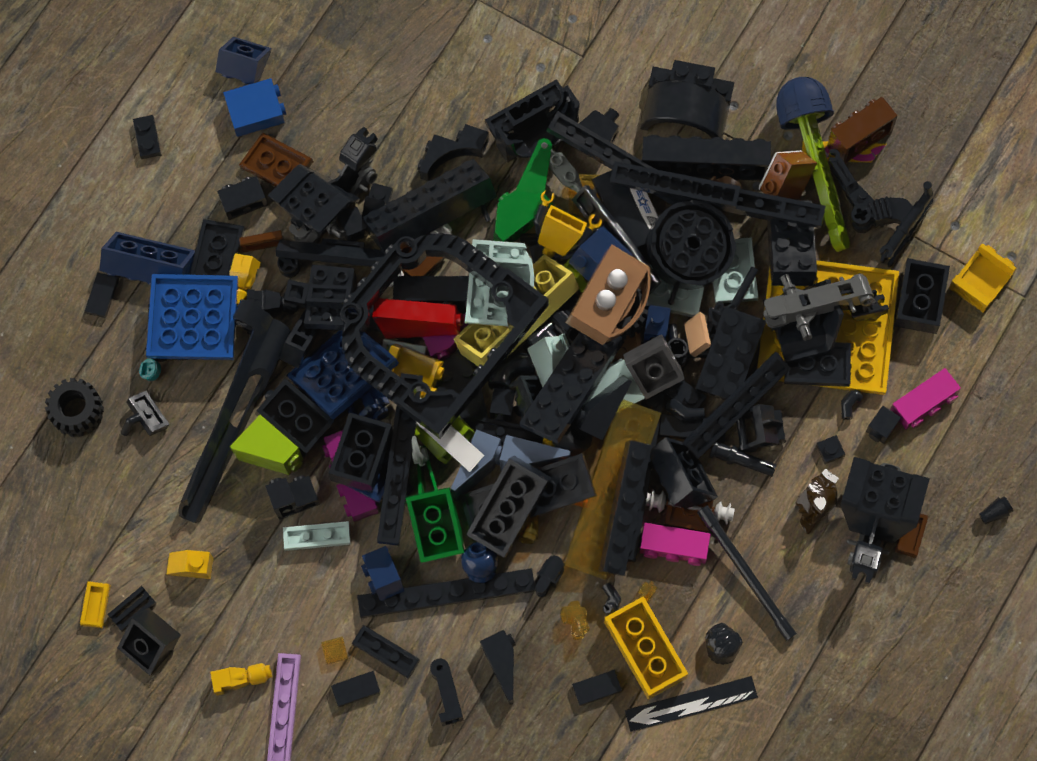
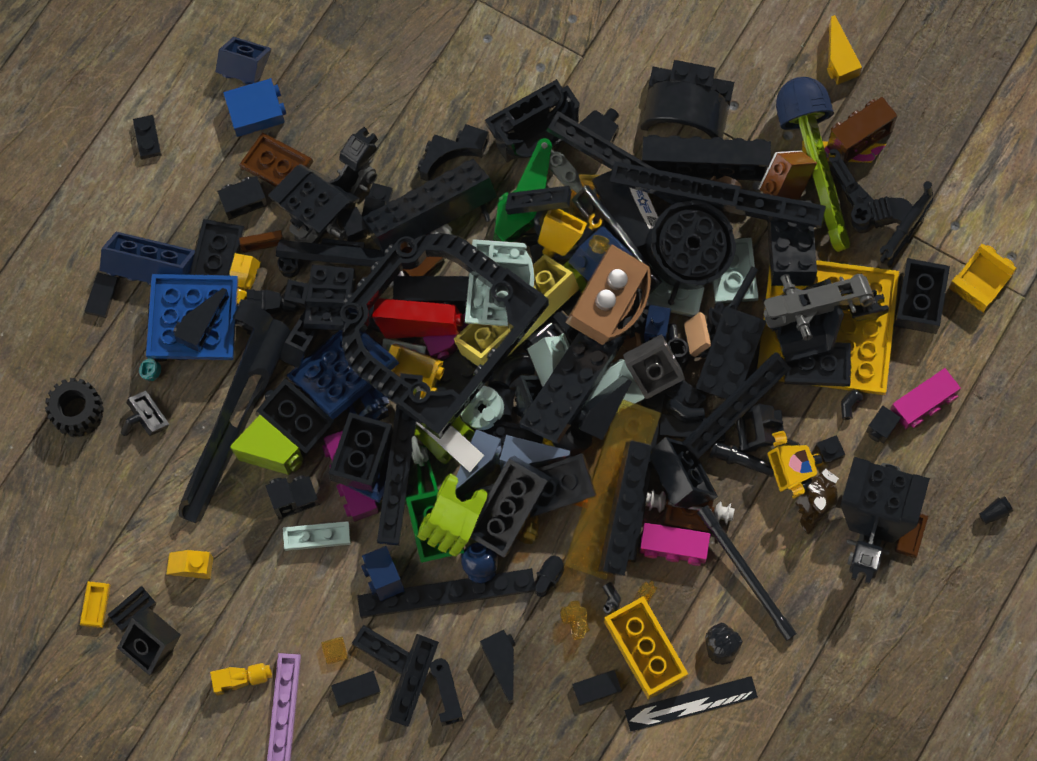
none -> black slope [173,288,229,352]
none -> black plate [386,634,439,727]
none -> lime piece [417,474,488,557]
none -> light aqua plate [461,386,504,430]
none -> black plate [505,186,572,215]
none -> clear yellow plate [588,235,610,254]
none -> torso [767,431,822,499]
none -> yellow slope [827,15,862,85]

